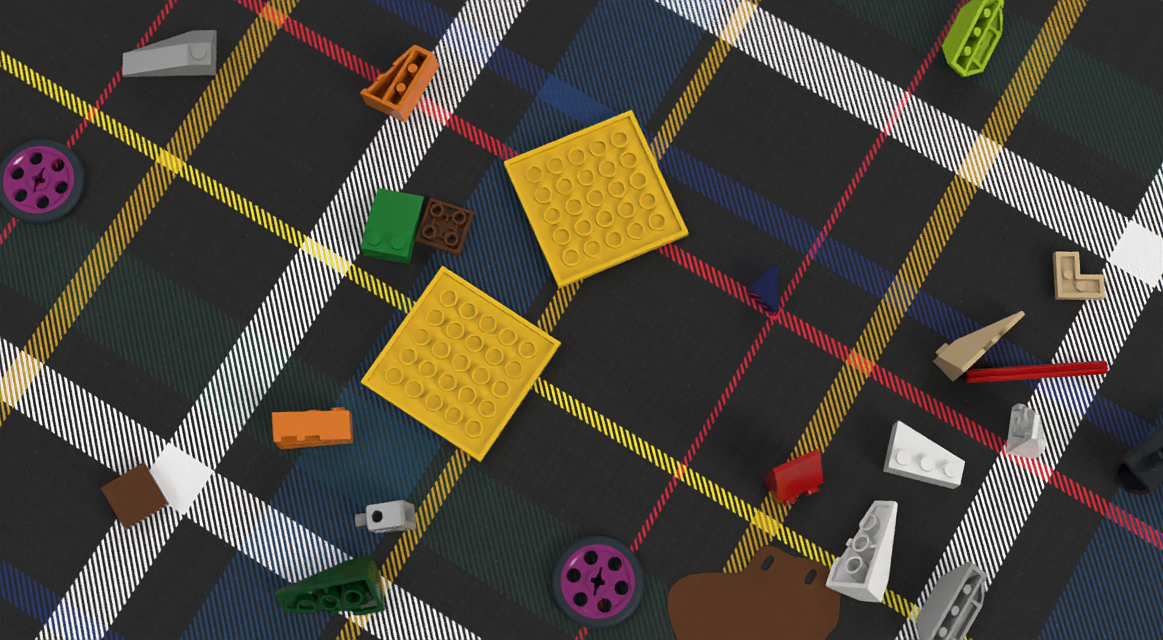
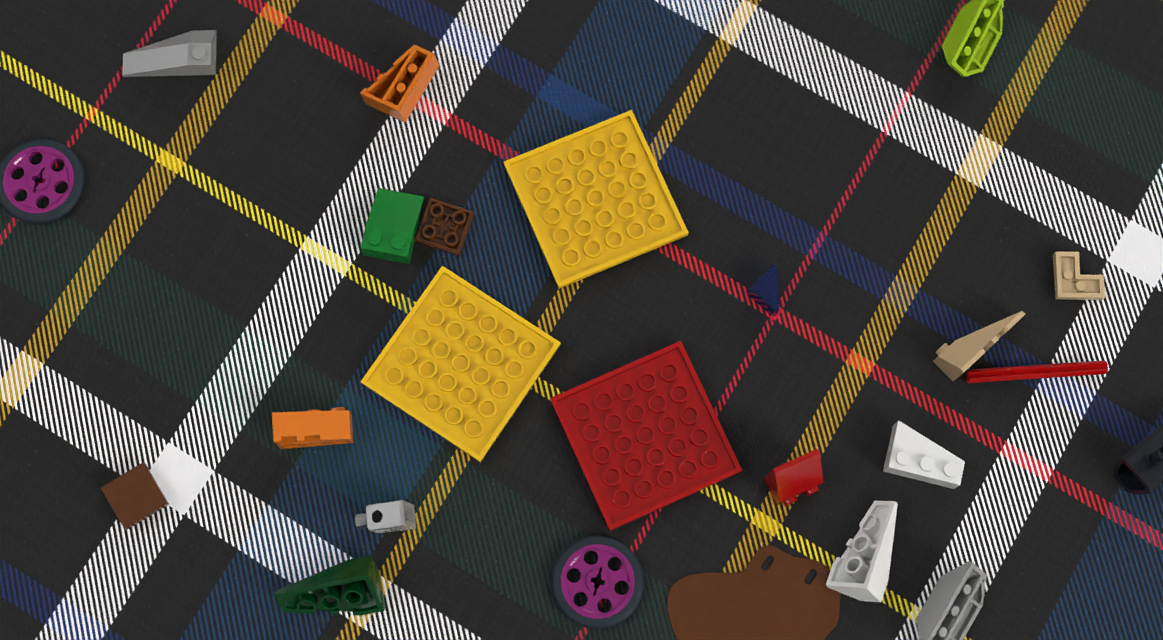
white wedge [1006,403,1046,459] -> none
none -> red plate [550,341,743,531]

